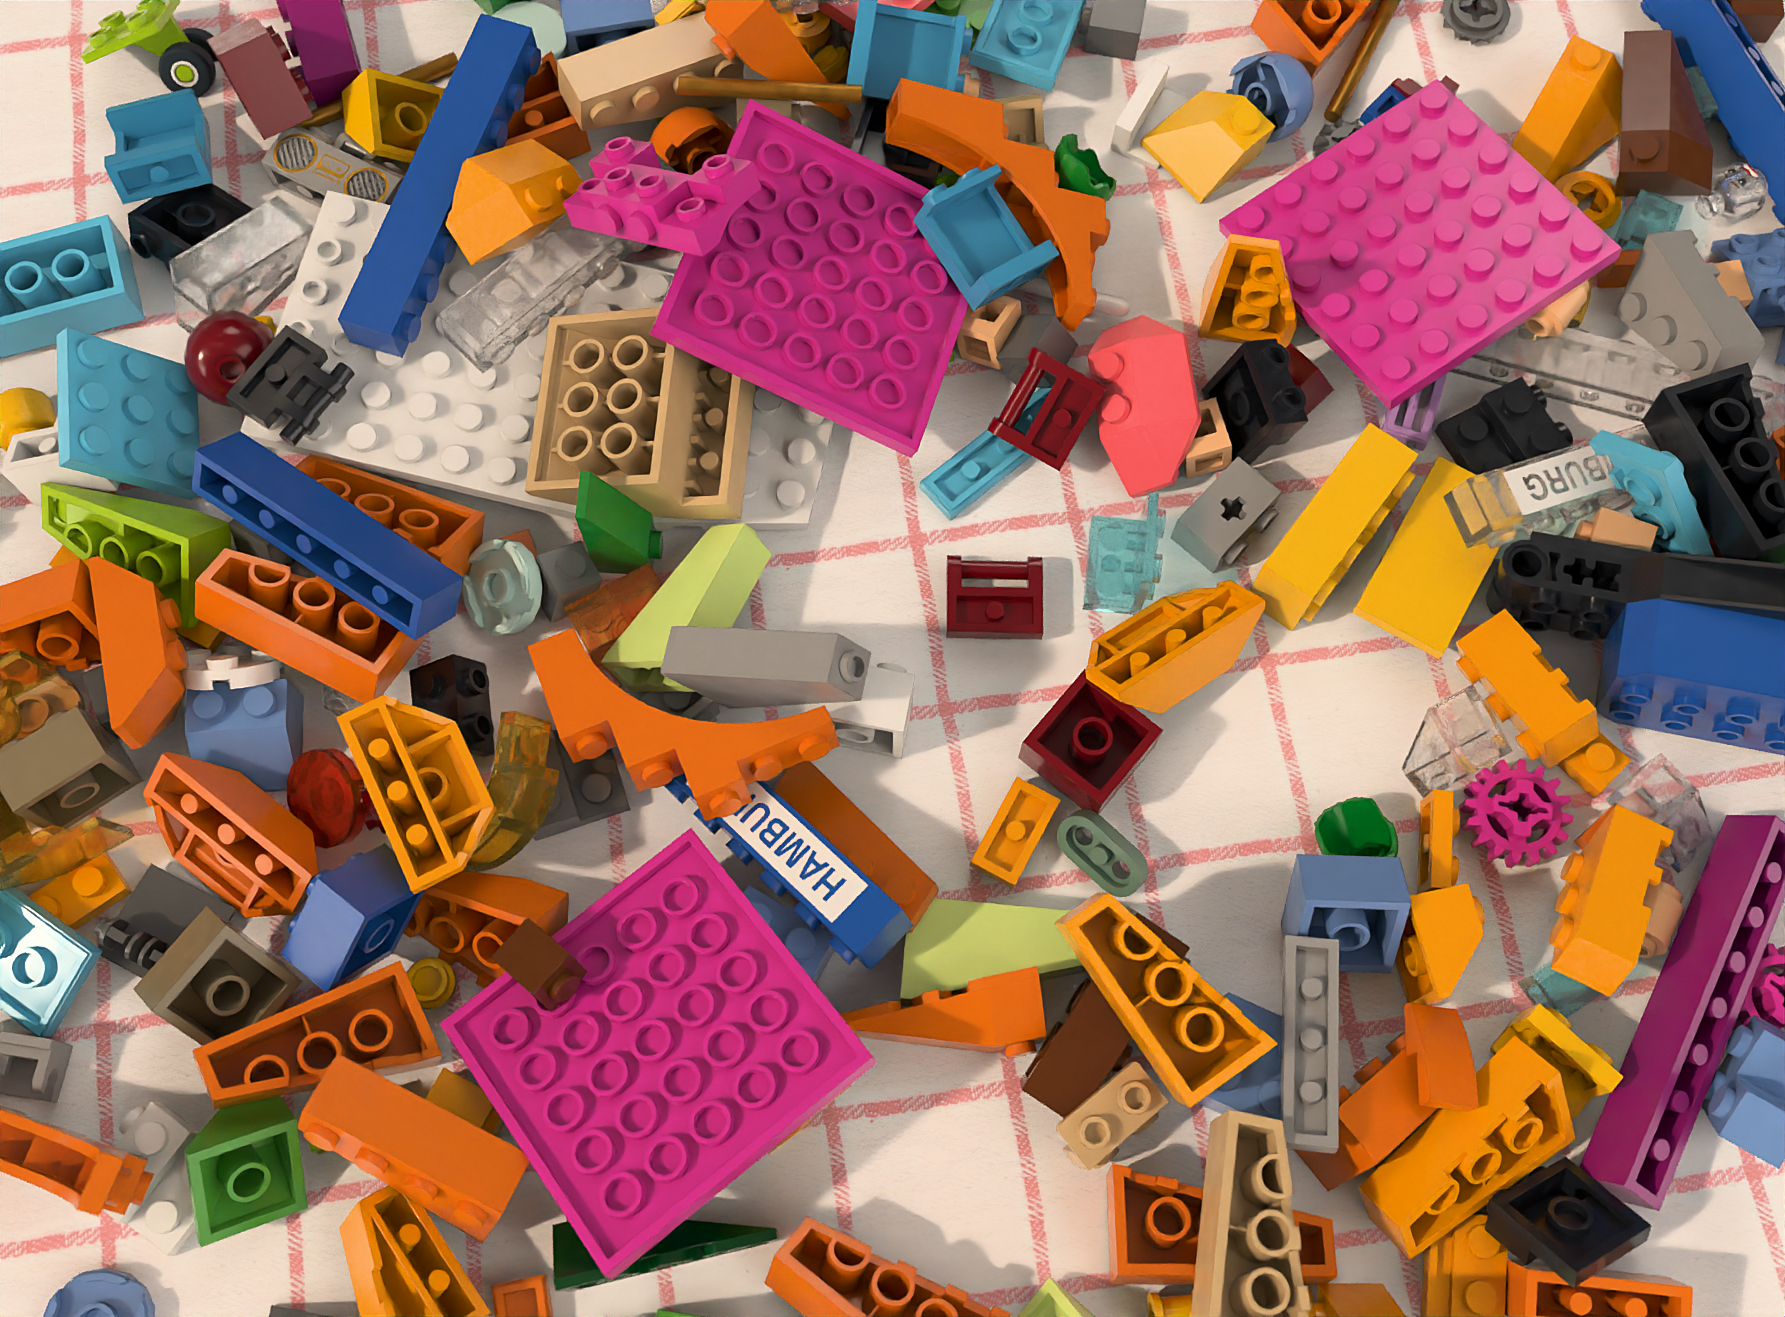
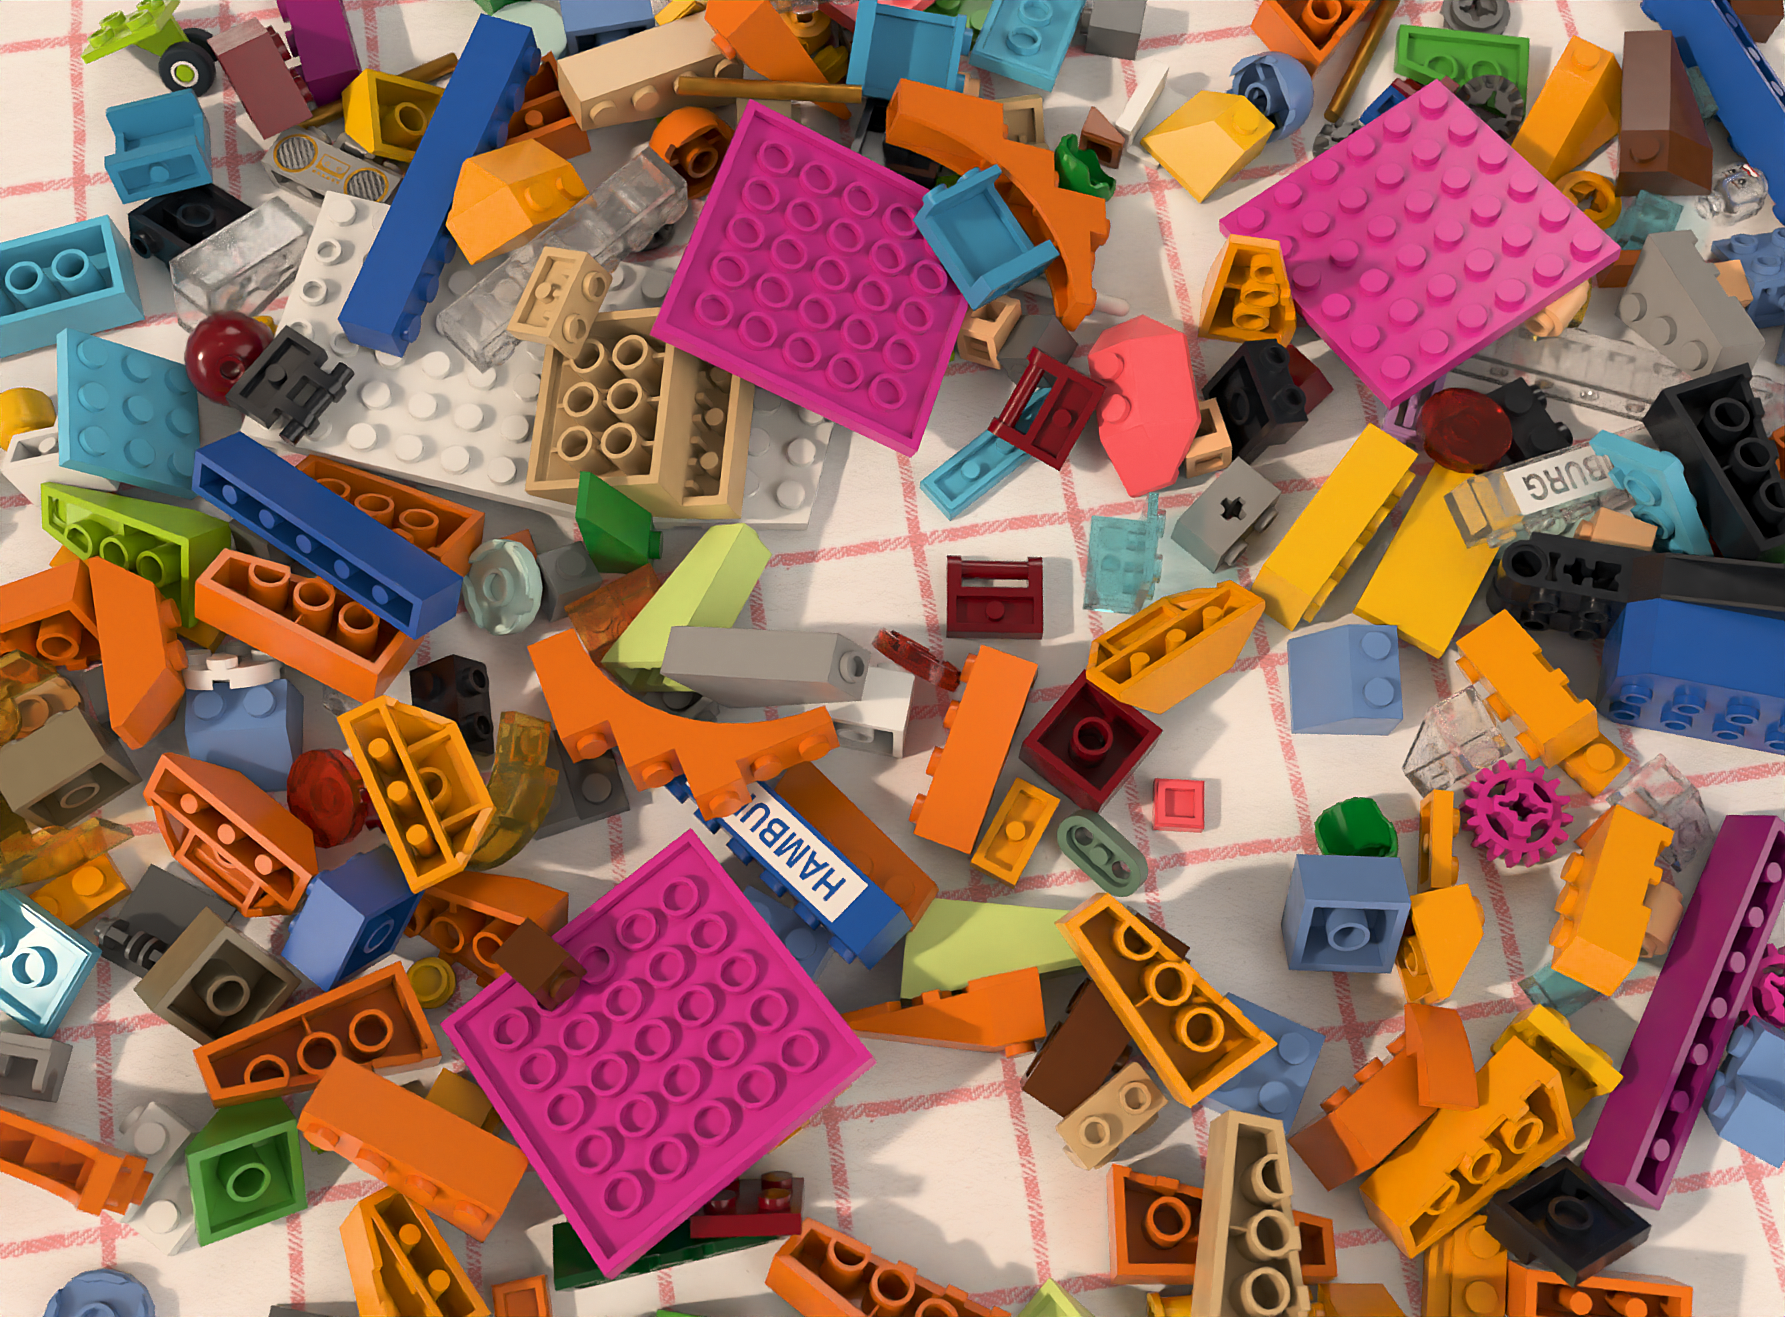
dark pink bracket [563,136,762,257] -> none
light grey plate [1280,935,1339,1154] -> none
none -> tan bracket [506,246,613,359]
none -> dark red plate [690,1171,805,1238]
none -> clear red tile [871,628,962,692]
none -> orange wedge [908,644,1038,855]
none -> dark orange slope [1078,106,1125,170]
none -> coral tile [1152,778,1204,833]
none -> medium blue slope [1287,624,1403,736]
none -> bright green wing [1393,24,1530,124]
none -> clear red tile [1415,388,1513,474]
none -> dark grey gear [1455,74,1524,140]

